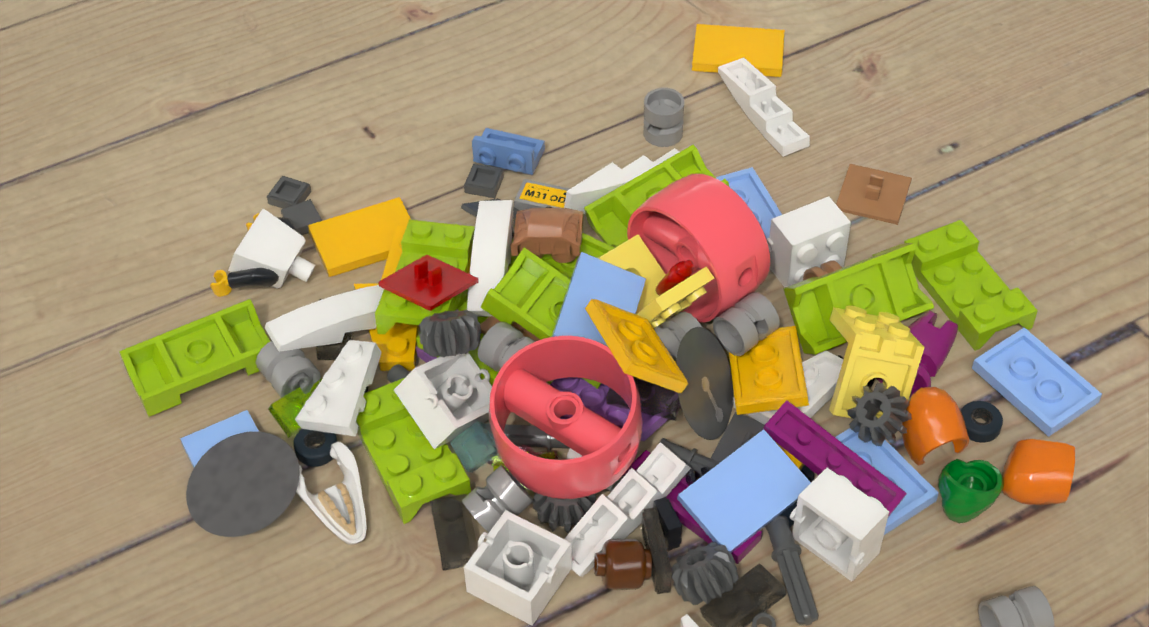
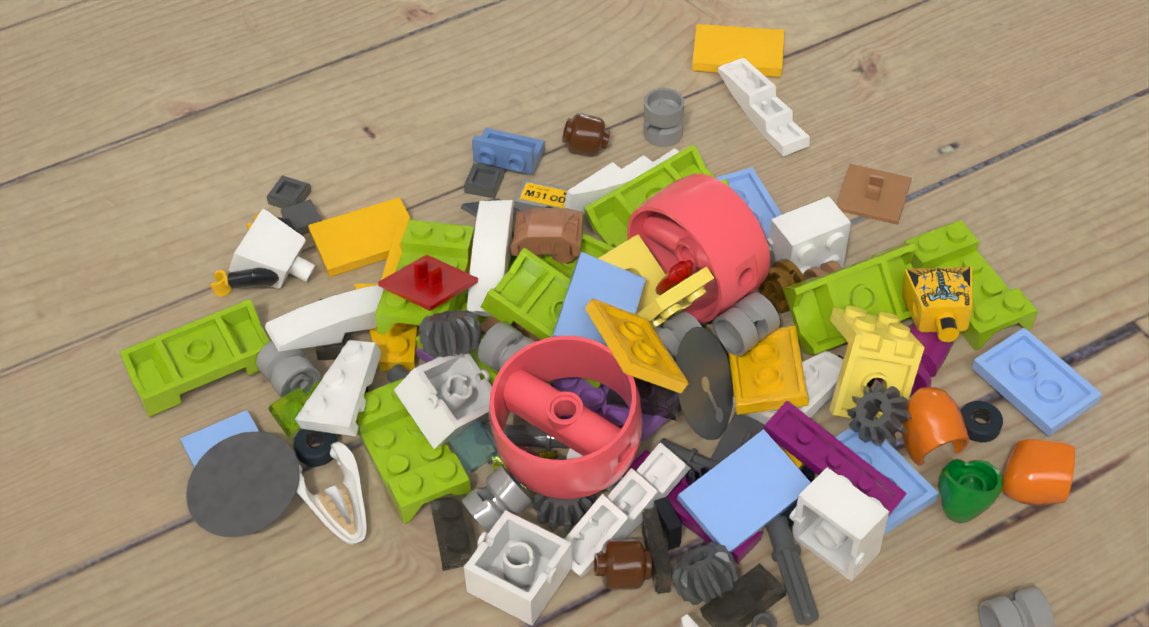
none -> reddish brown head [562,113,610,157]
none -> pearl gold wheel [758,259,805,313]
none -> yellow torso [902,267,972,342]

